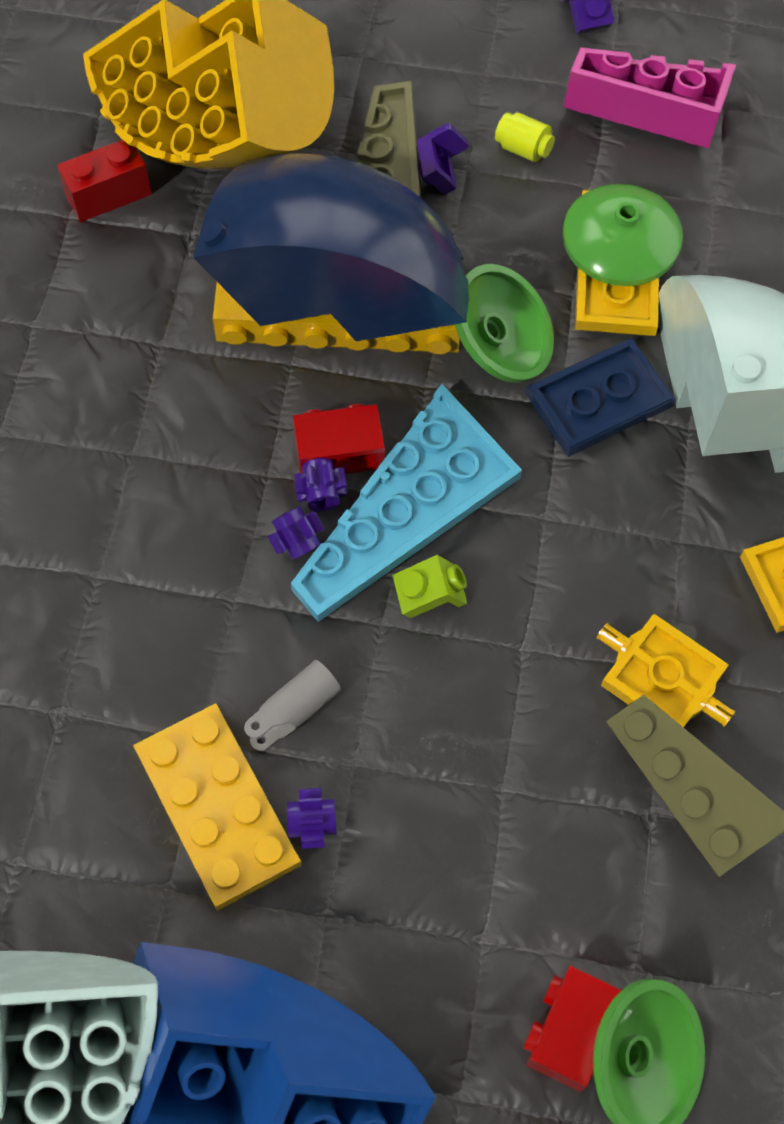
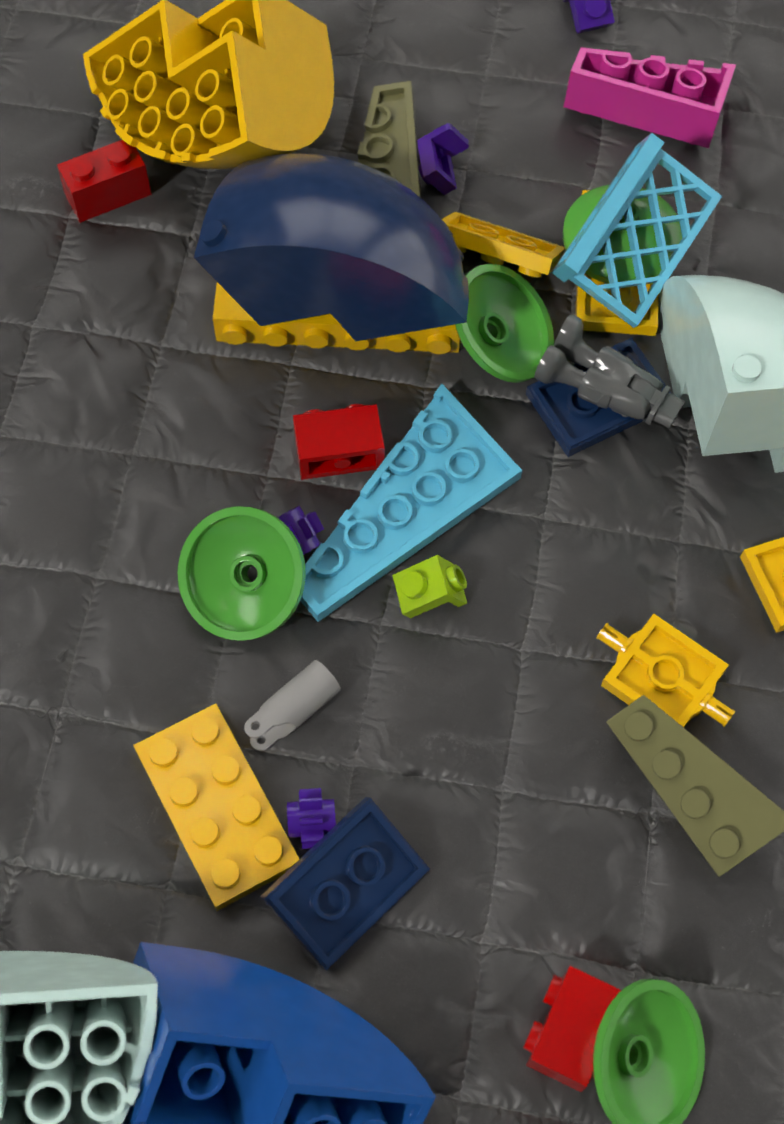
dark purple gear [294,458,347,511] -> none
neon yellow brick [495,112,555,163] -> none
none -> bright green dish [178,506,306,641]
none -> dark blue tile [260,797,430,971]
none -> yellow plate [442,212,565,278]
none -> dark grey piece [534,314,685,429]
none -> medium azure fence [551,133,722,328]

